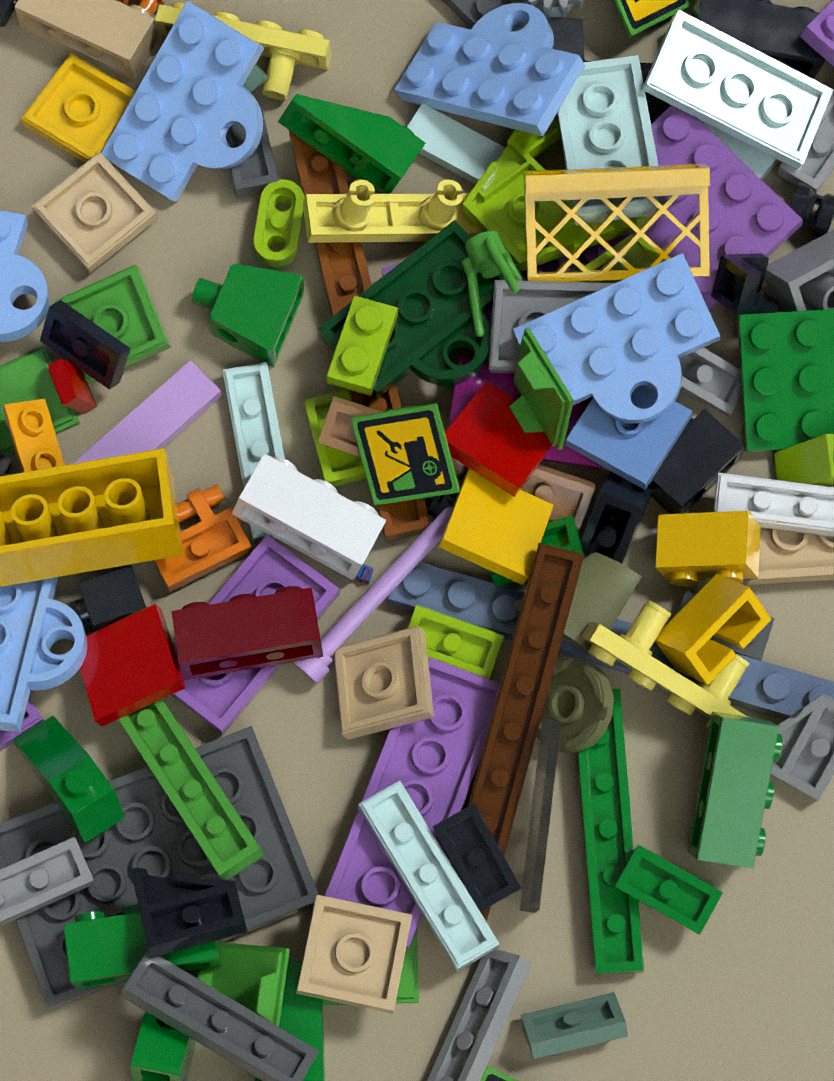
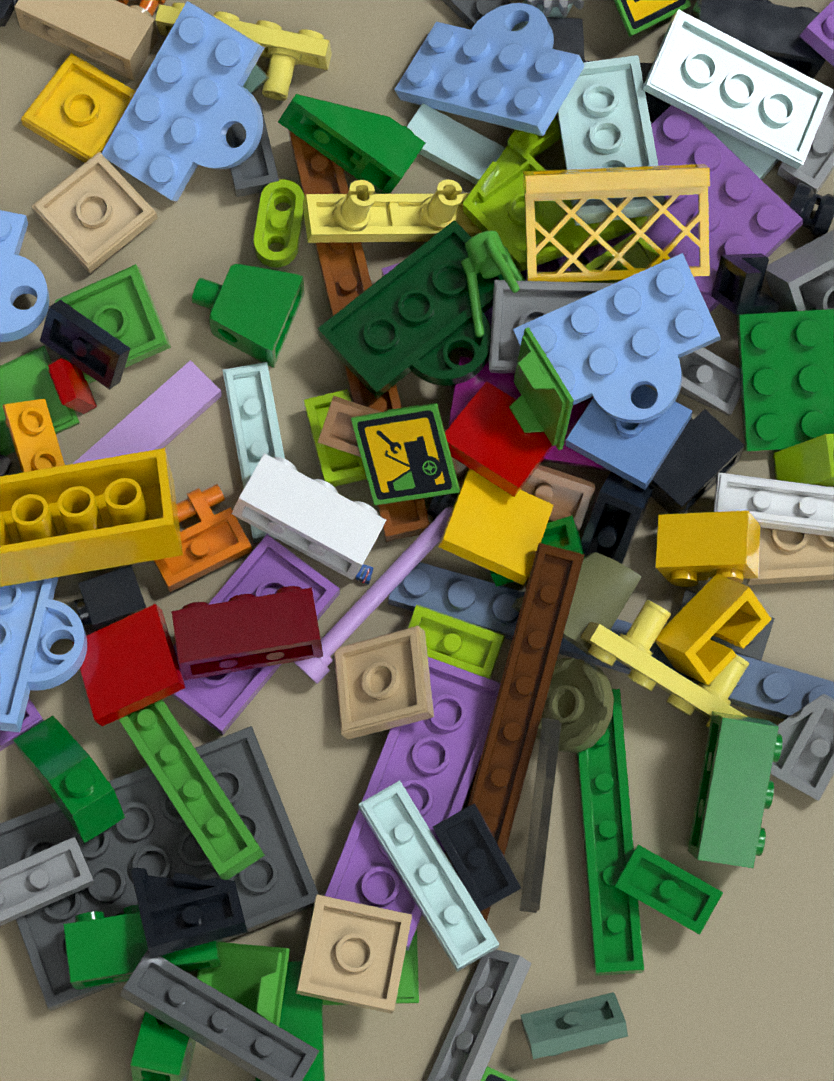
lime plate [327,295,398,396] -> none

